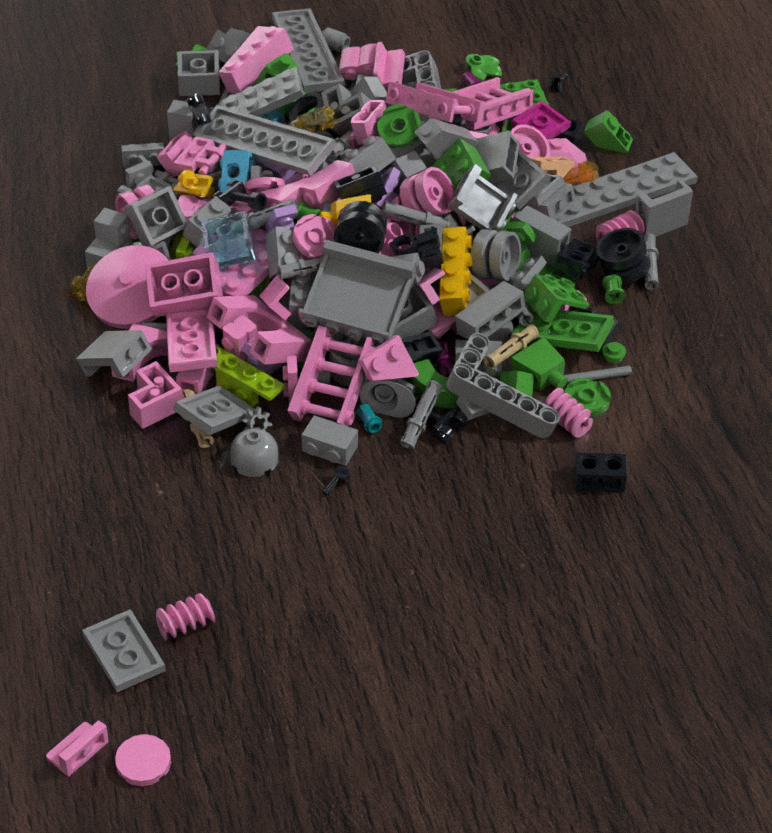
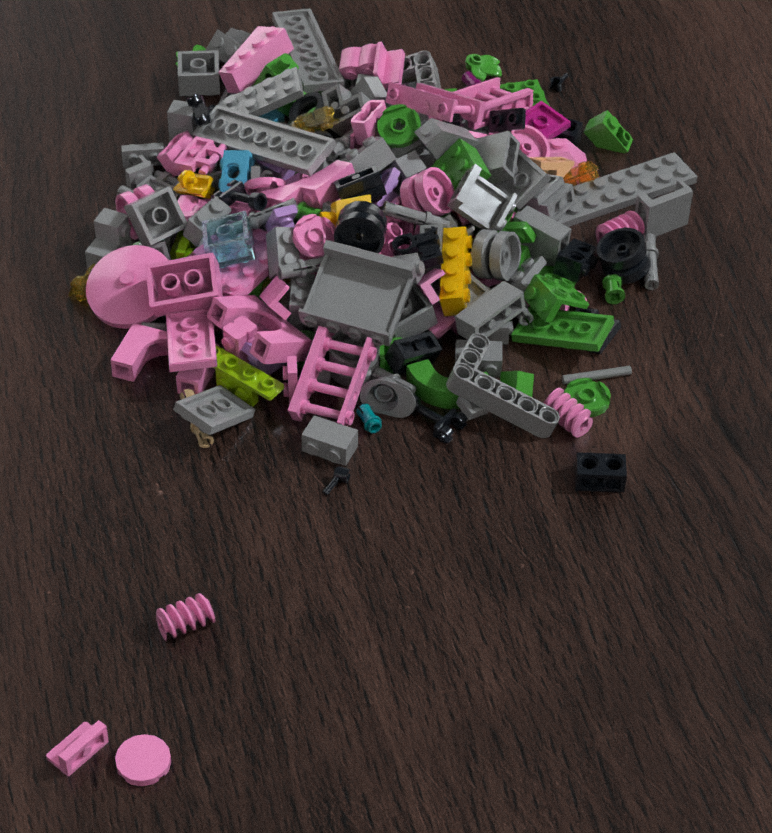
light grey panel [76,330,152,377] -> none
light grey plate [82,609,166,692] -> none
bright pink brick [128,361,183,429] -> none
light grey cylinder [230,428,278,477] -> none
light grey gear [241,407,272,431] -> none
light grey brick [322,27,350,52] -> none
bright pink wing [358,335,419,381] -> none
light grey pin [399,380,443,449] -> none
magenta pin [436,342,454,378] -> none
tan pin [483,325,539,370] -> none
bright green torso [510,337,567,390] -> none
bright green plate [603,342,626,363] -> none
none -> black bracket [489,108,526,134]

